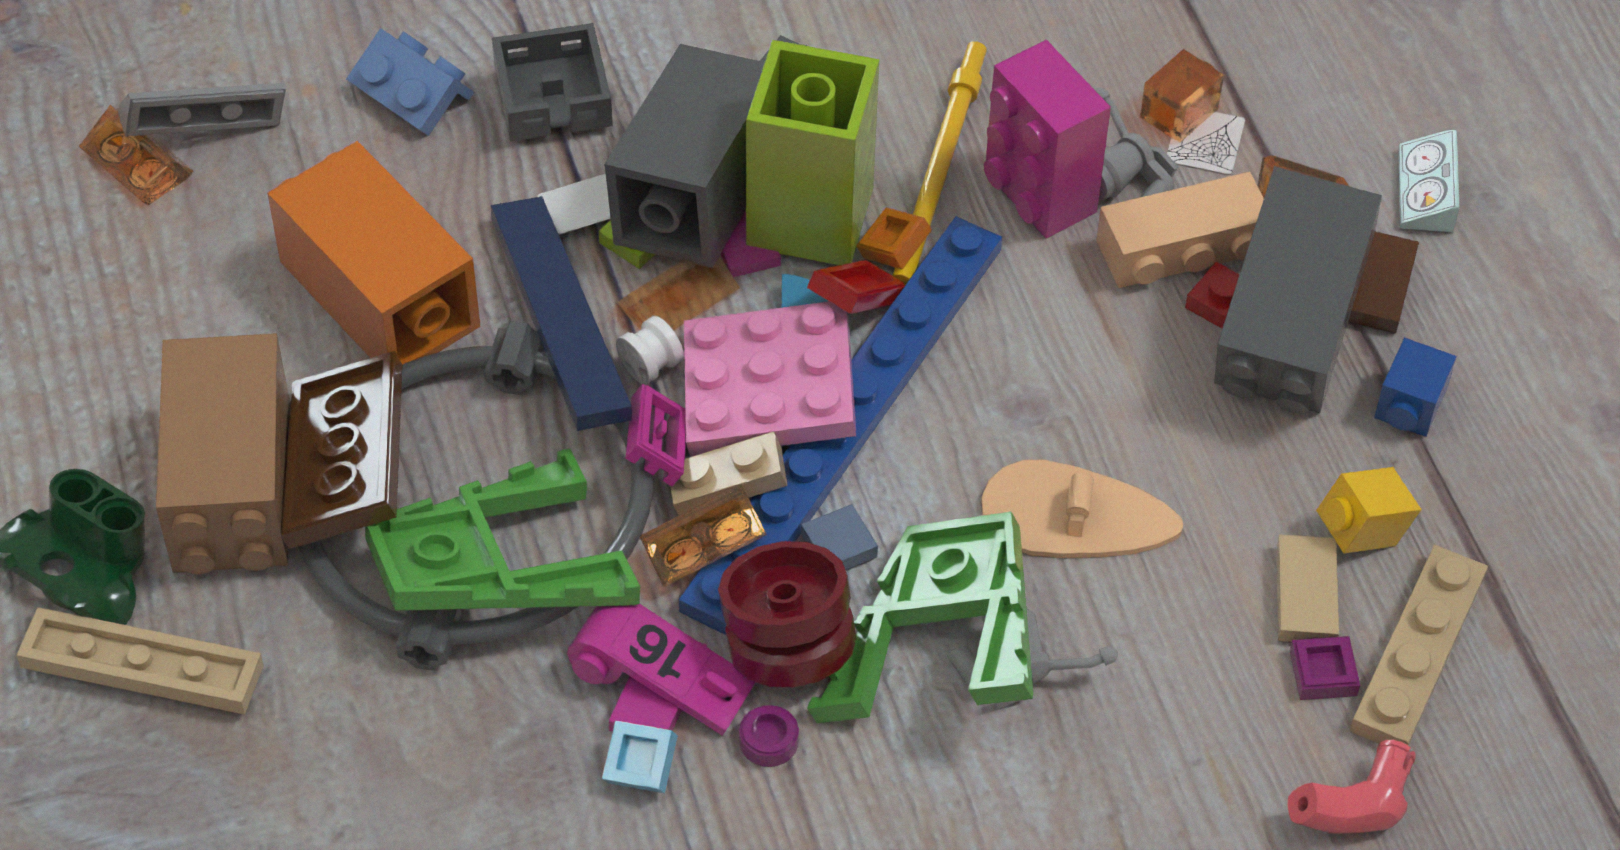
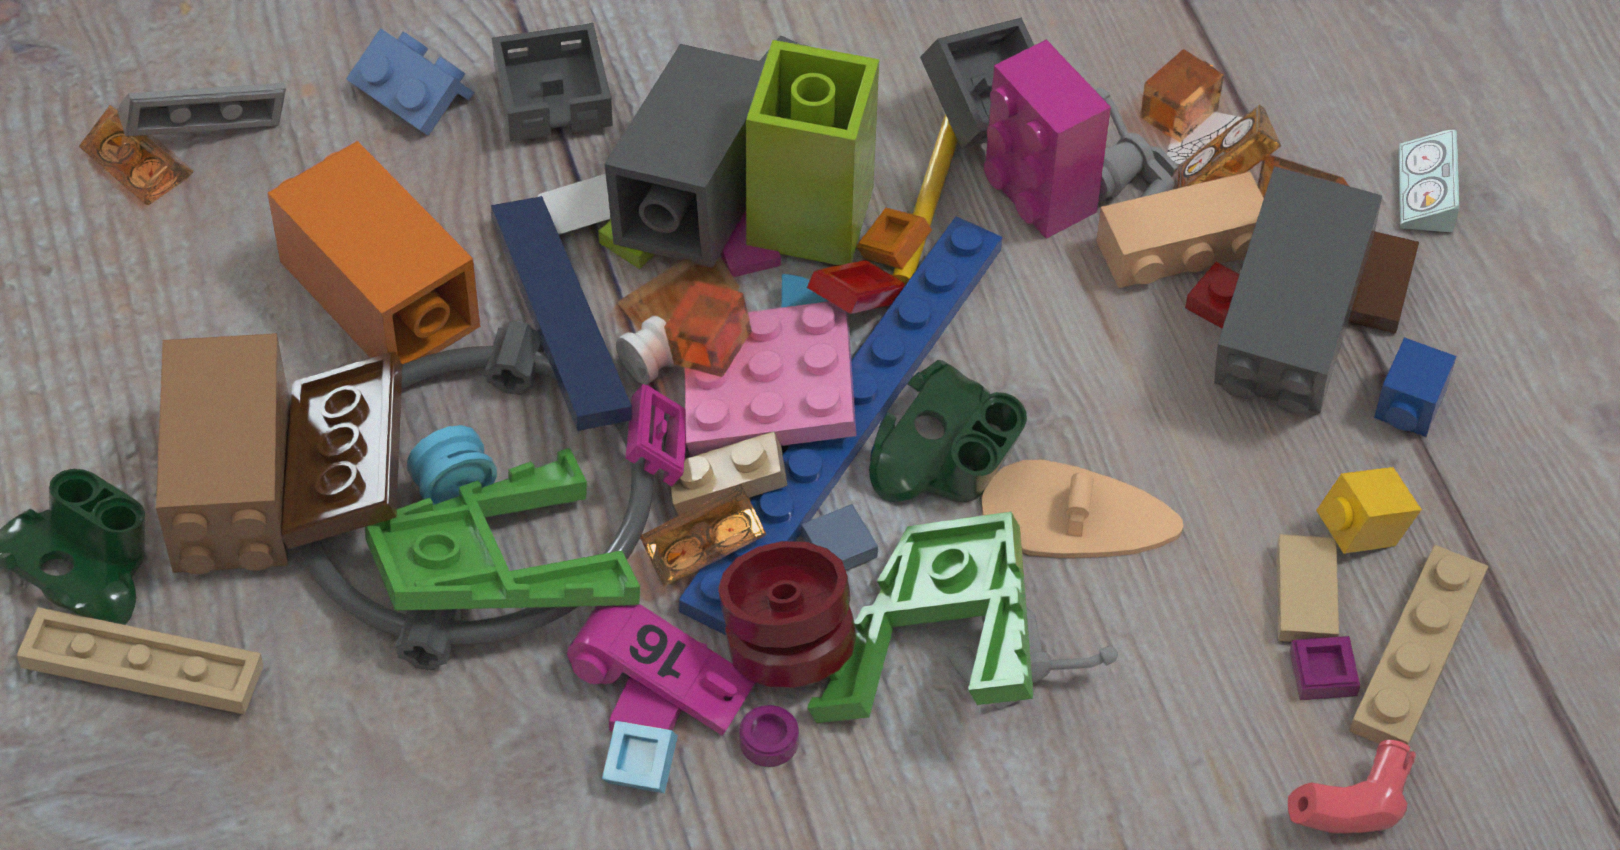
none -> medium azure wheel [407,425,497,505]
none -> clear orange brick [664,280,752,377]
none -> dark green piece [869,360,1027,502]
none -> dark grey piece [920,17,1034,149]
none -> clear orange slope [1178,105,1281,188]

